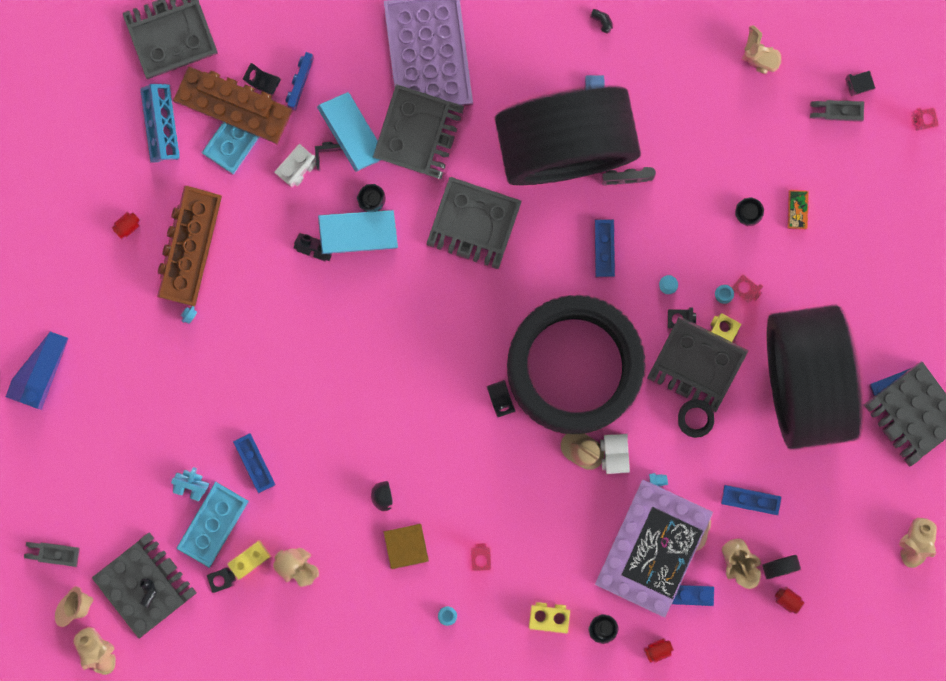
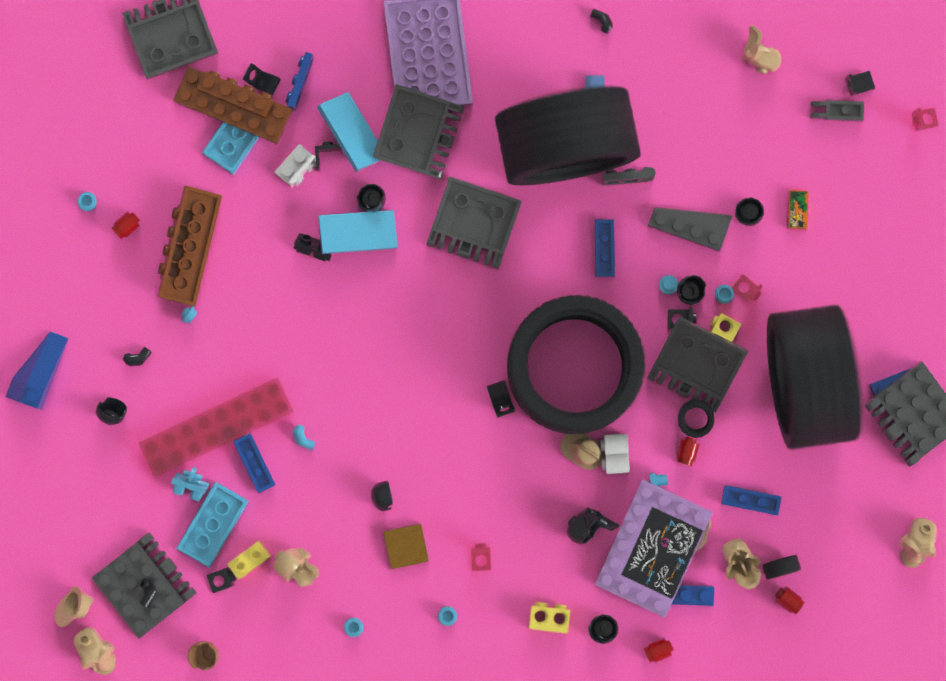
dark grey hinge [24,542,80,567] -> none
dark azure fence [140,84,180,163] -> none
none -> medium azure plate [78,192,97,211]
none -> black hair [95,397,127,425]
none -> black arm [123,346,152,366]
none -> clear pink plate [138,377,295,478]
none -> medium nougat hair [187,641,219,671]
none -> medium azure arm [292,425,316,451]
none -> medium azure plate [344,618,363,637]
none -> black head [567,507,619,545]
none -> dark grey wing [648,207,733,252]
none -> red brick [676,437,700,466]
none -> black hair [677,275,706,305]

